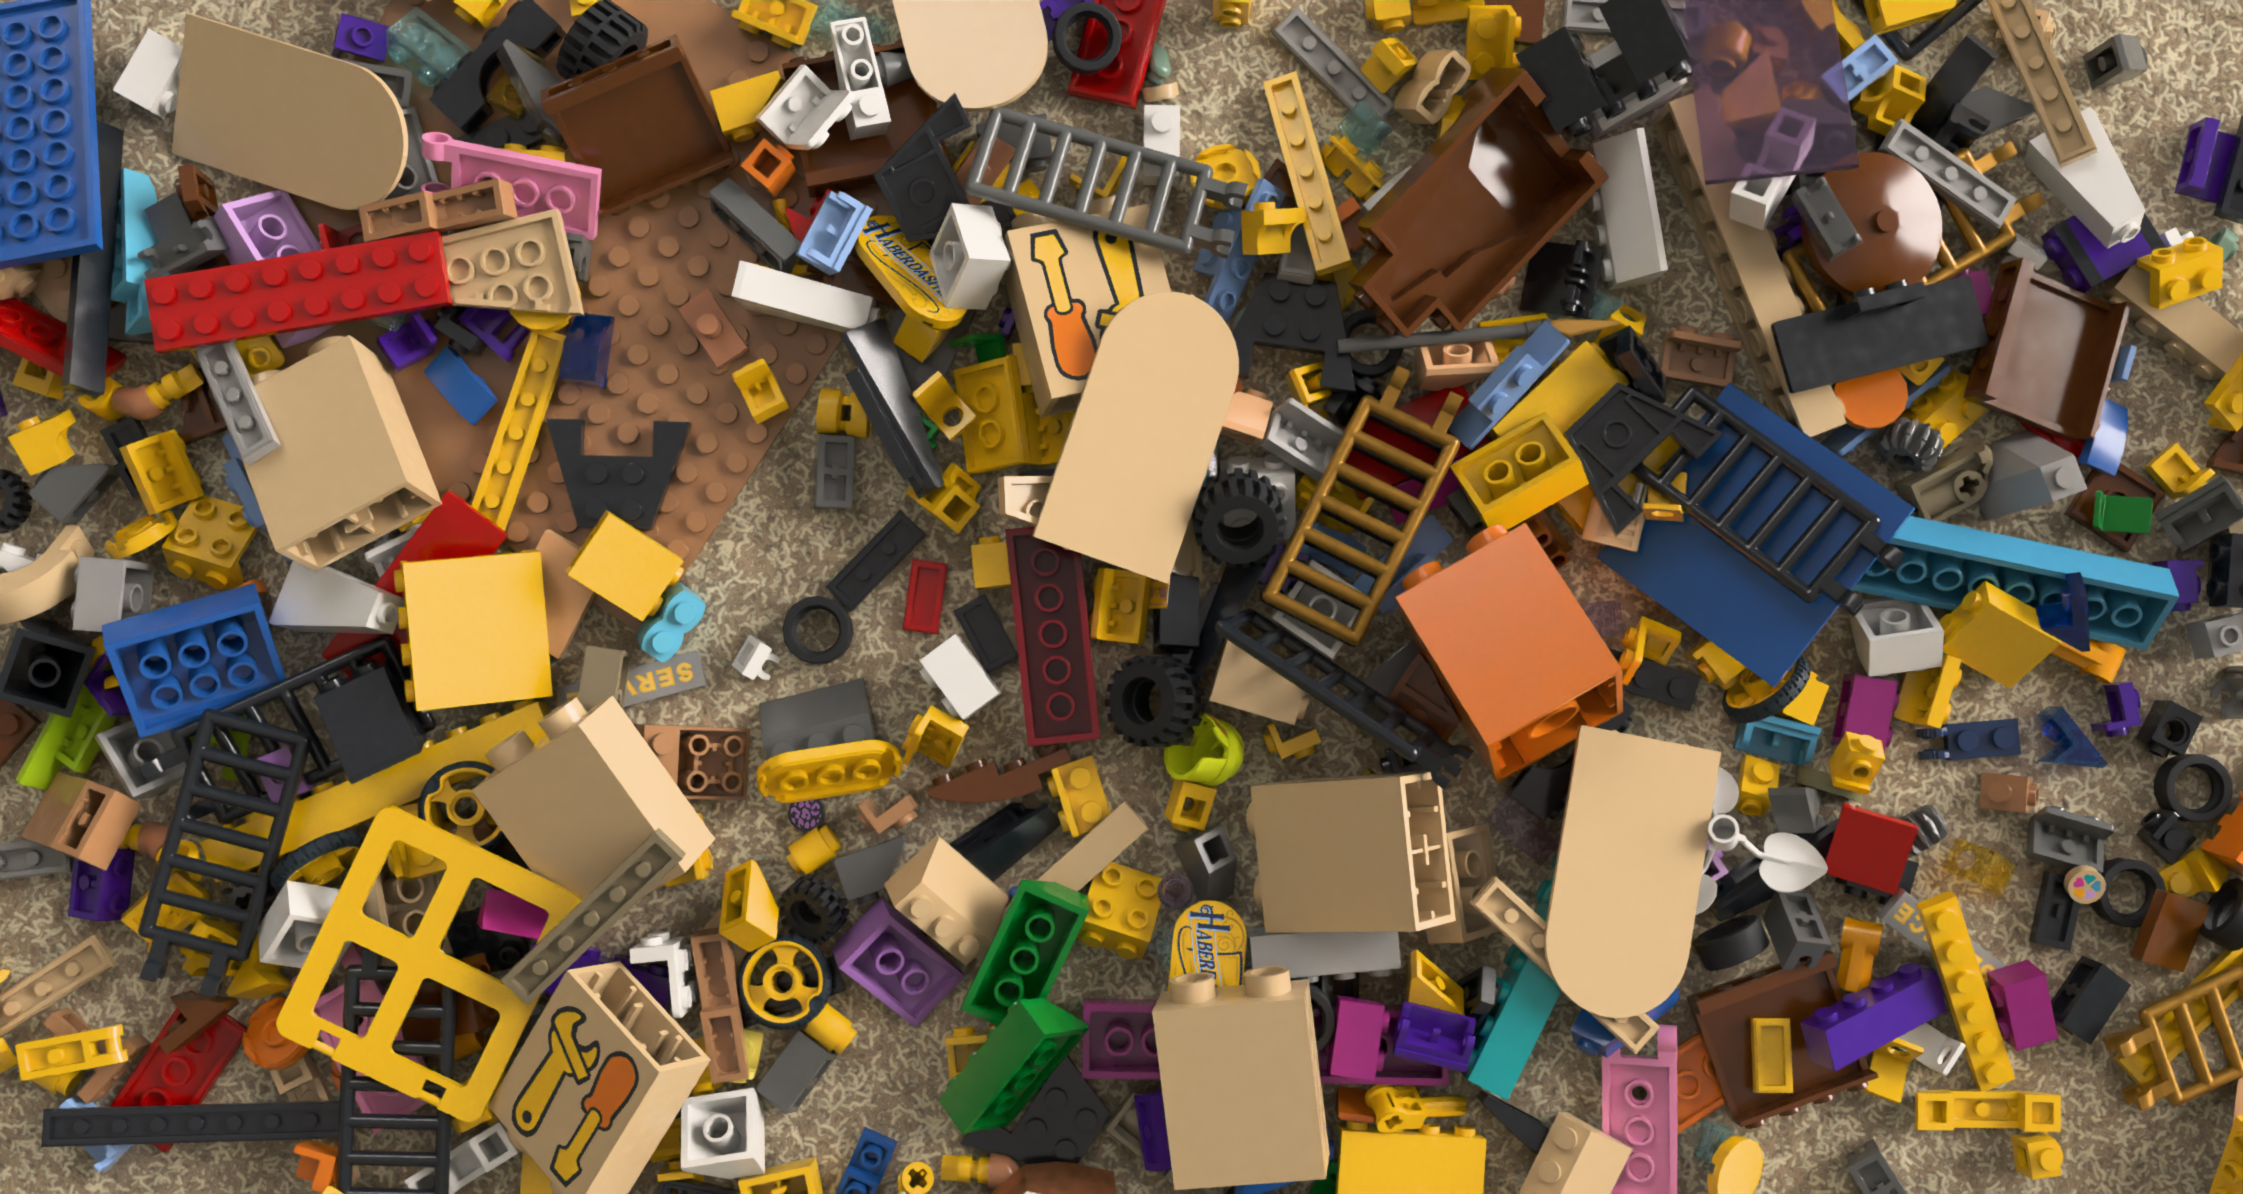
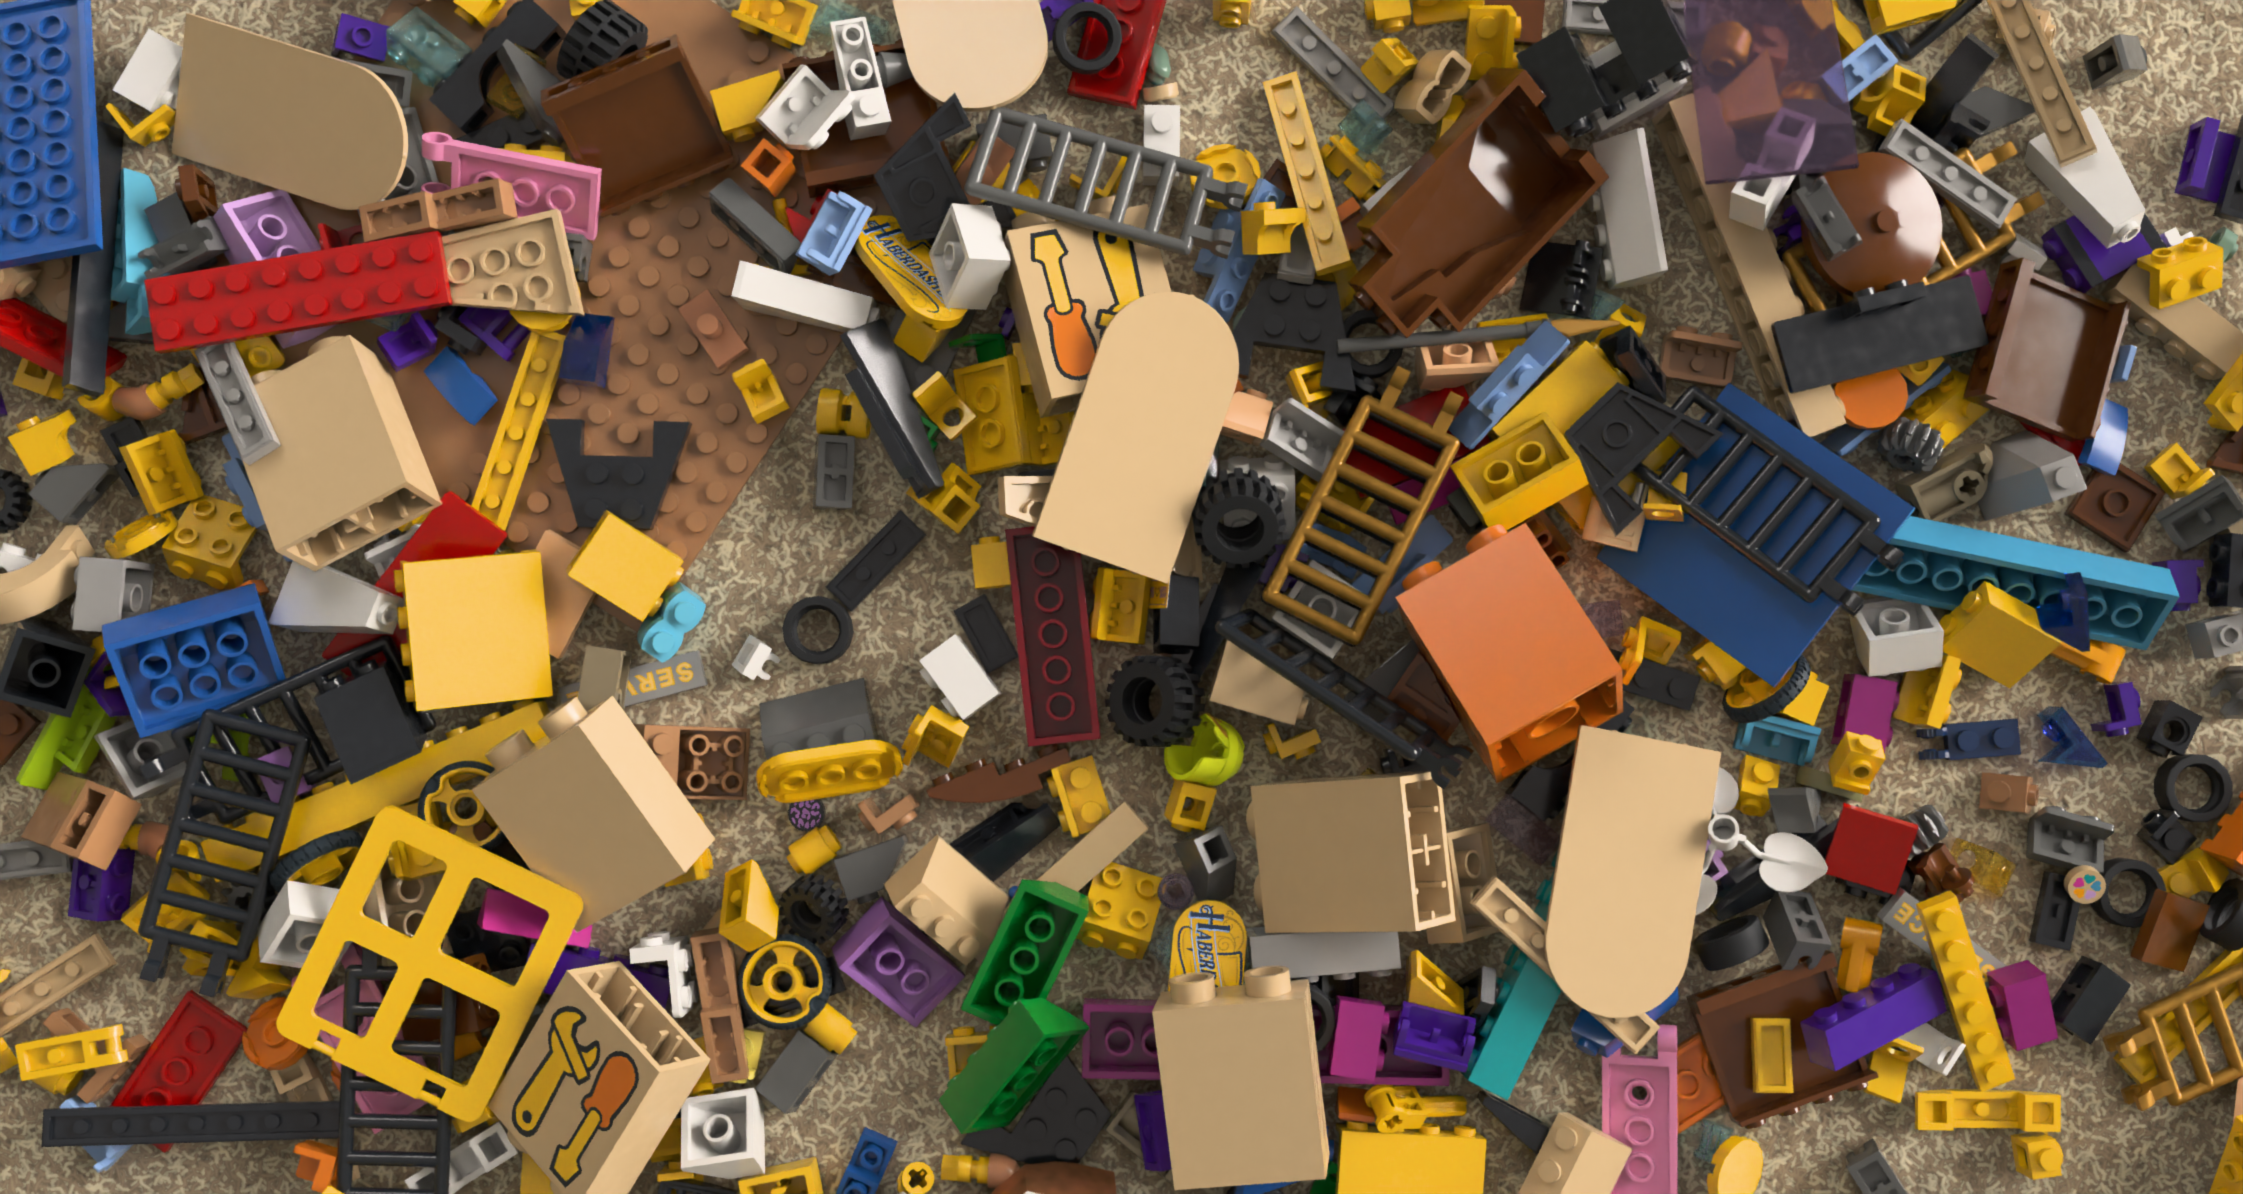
reddish brown slope [158,992,240,1054] -> none
dark tan plate [501,827,686,1005] -> none
red tile [902,559,948,635] -> none
green bracket [2093,490,2153,534] -> none
none -> yellow bracket [105,103,176,147]
none -> reddish brown hips [1908,843,1975,904]

